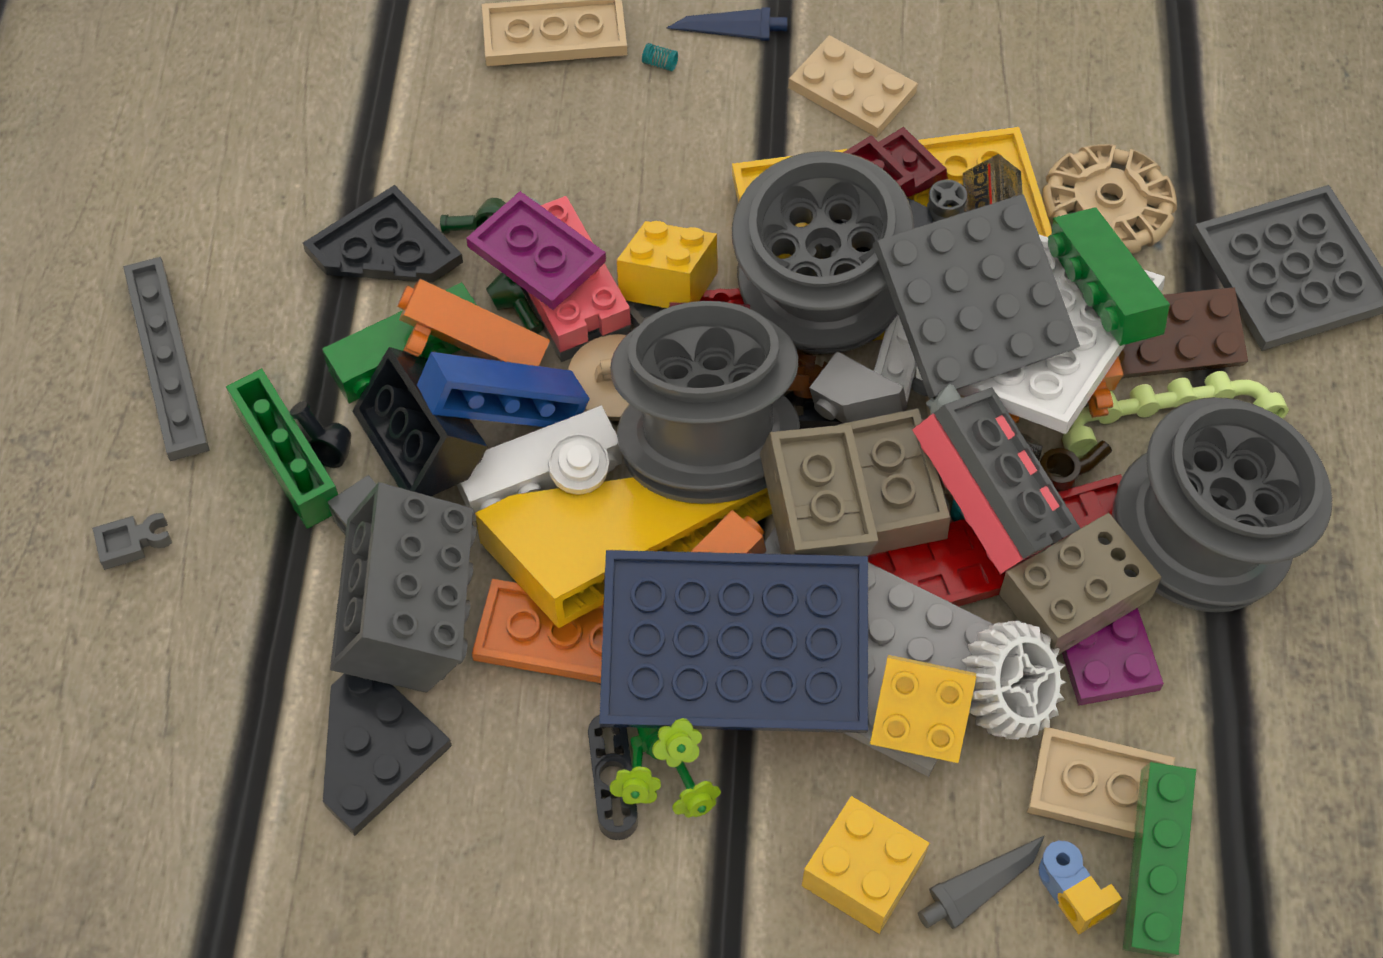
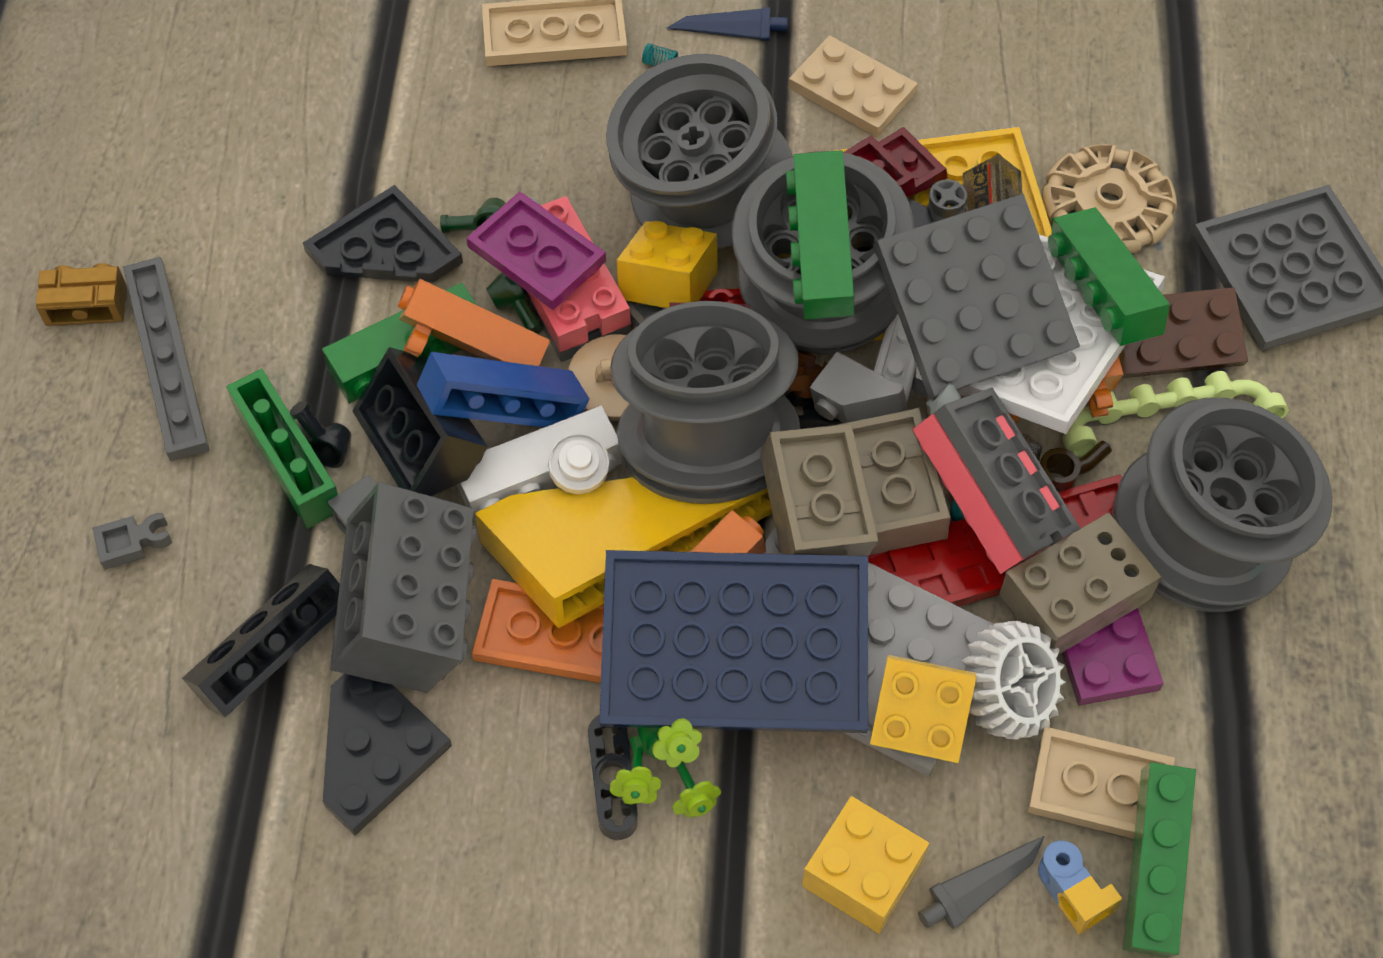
none -> pearl gold brick [36,263,127,326]
none -> black brick [182,564,340,717]
none -> dark grey wheel [606,54,792,249]
none -> green brick [786,150,854,319]

